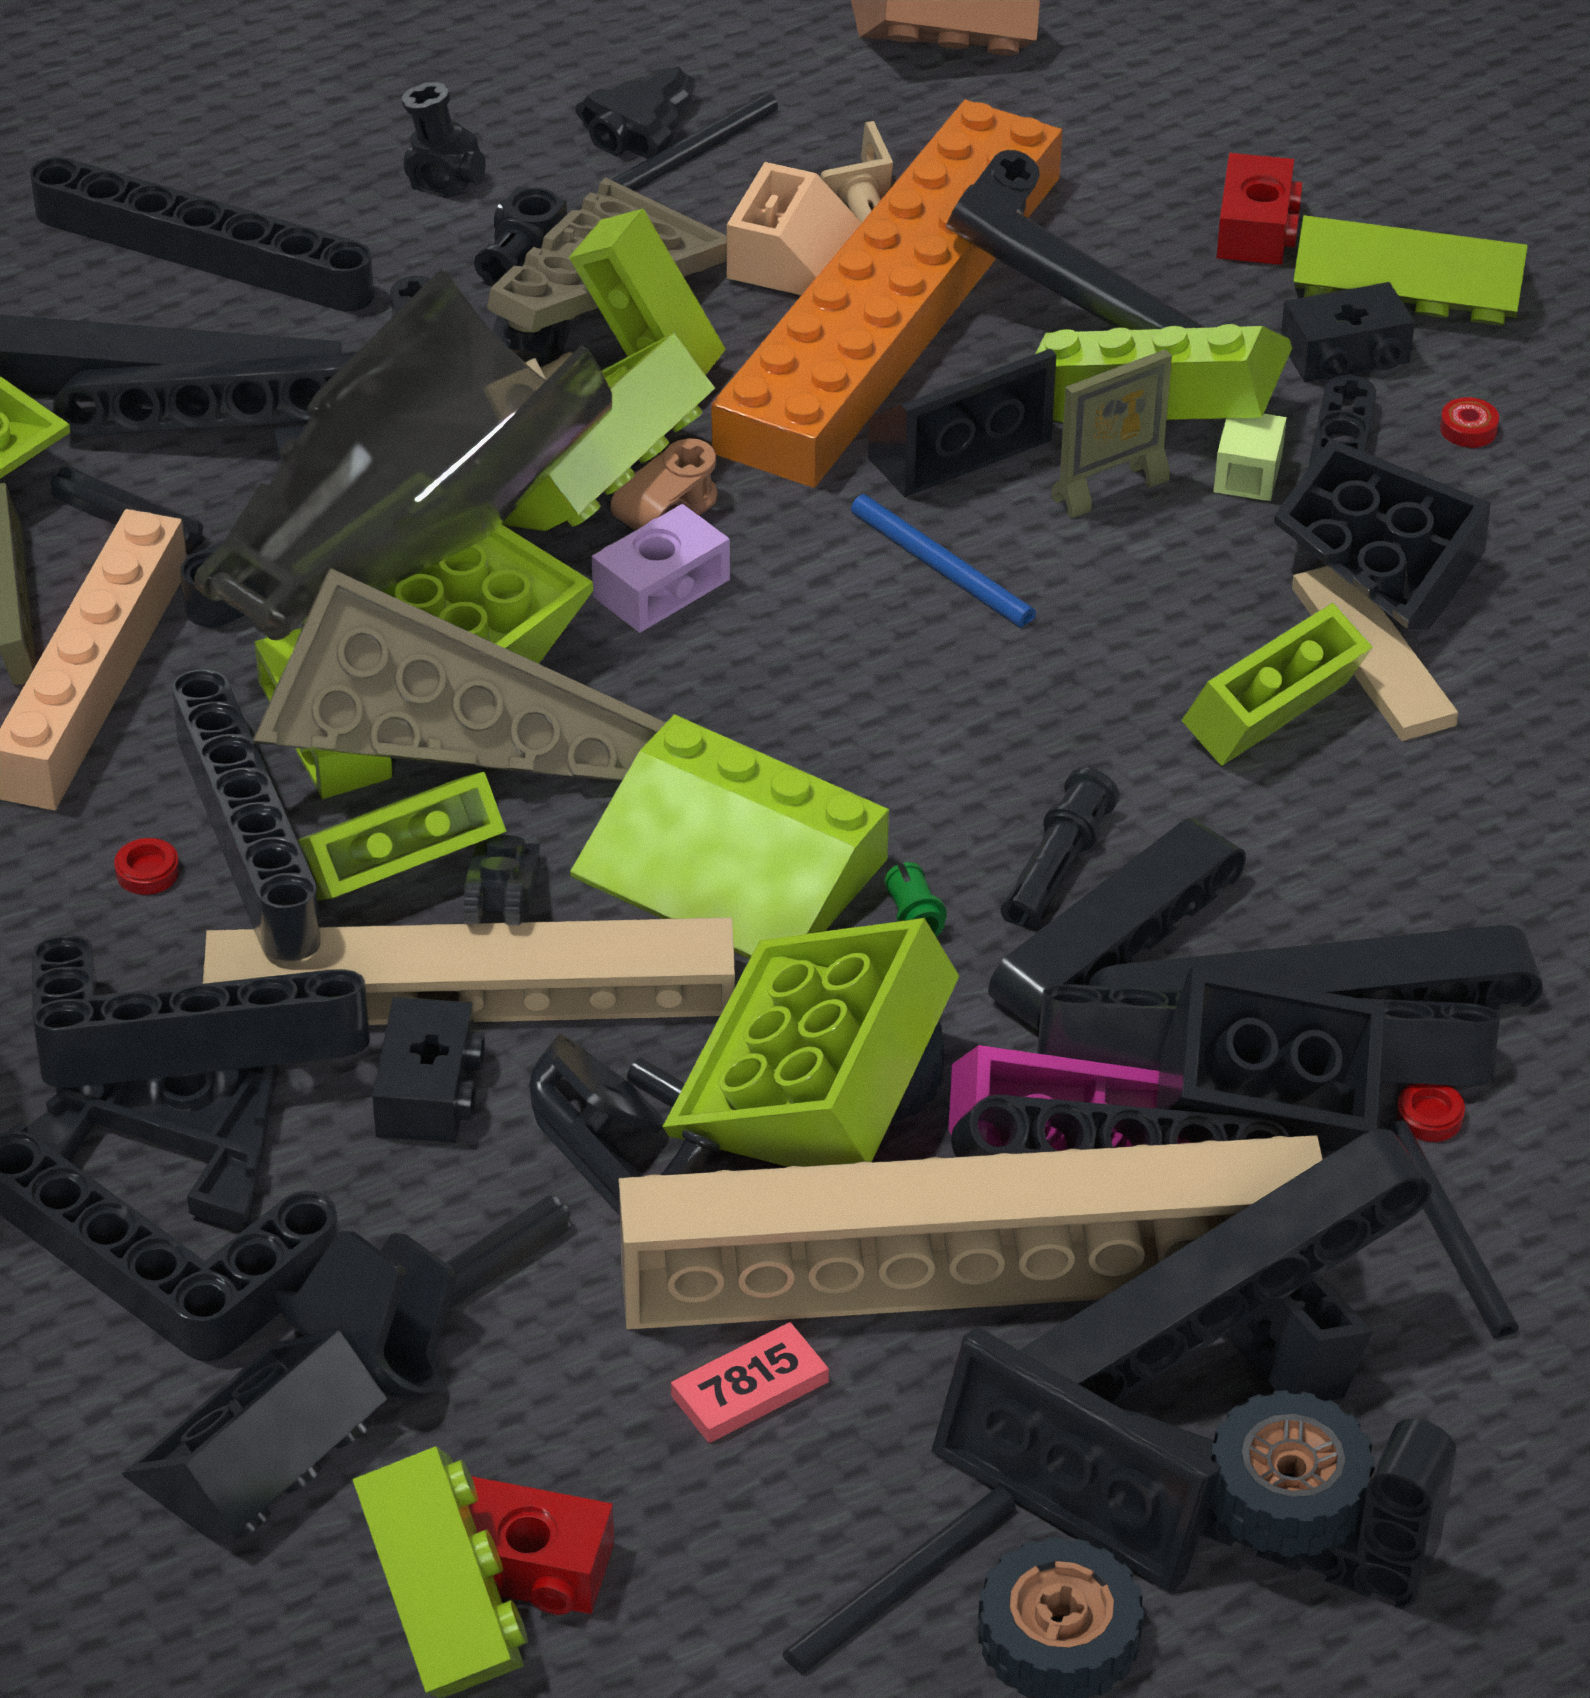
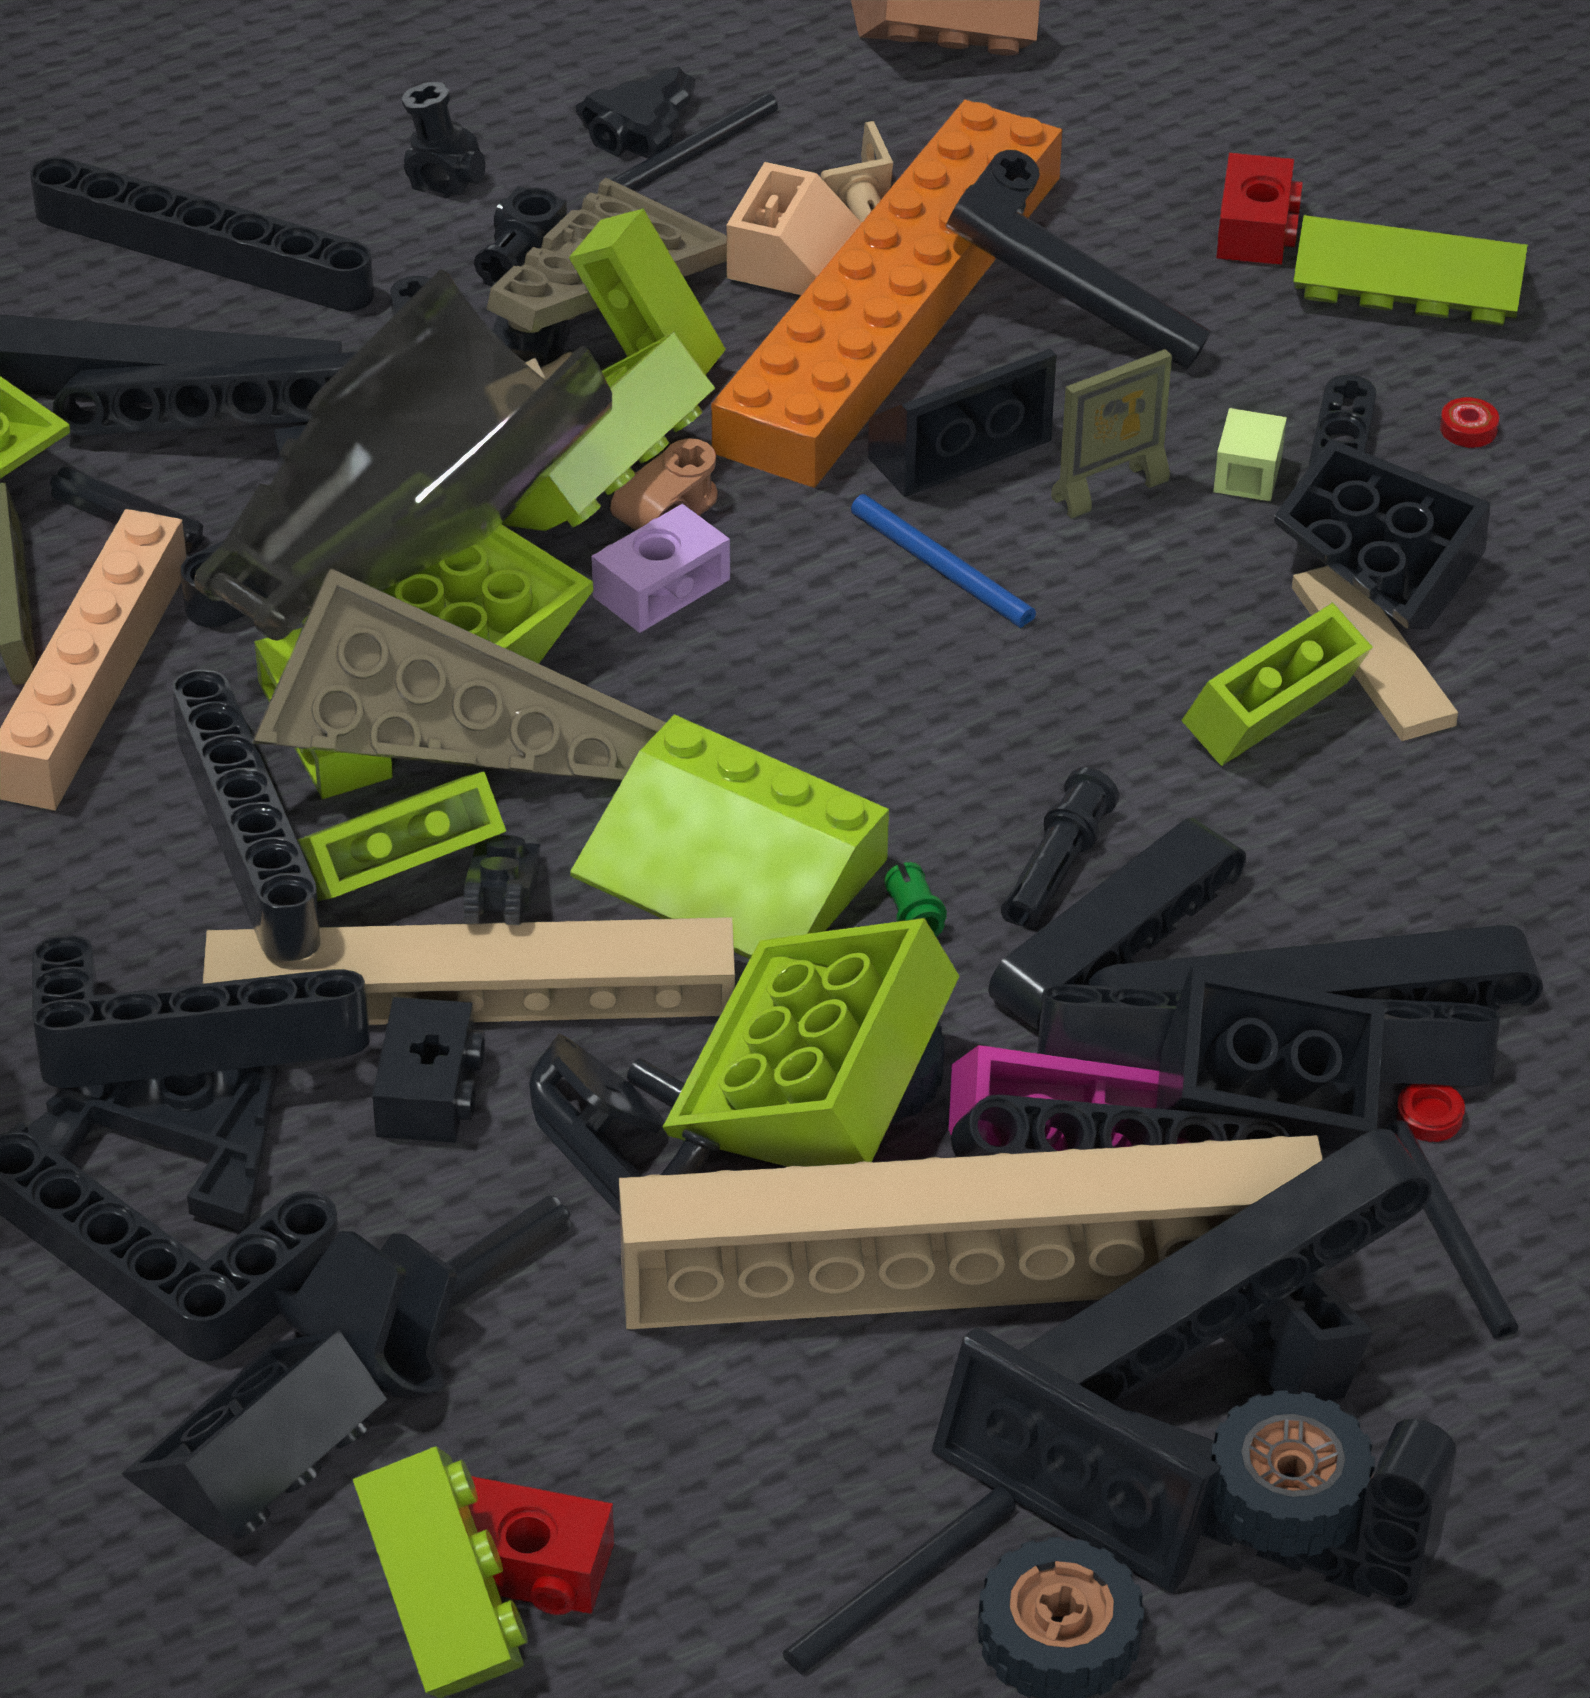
red tile [114,838,180,895] -> none
coral tile [671,1322,829,1443] -> none
lime slope [1035,324,1292,422] -> none
black brick [1281,282,1415,382] -> none

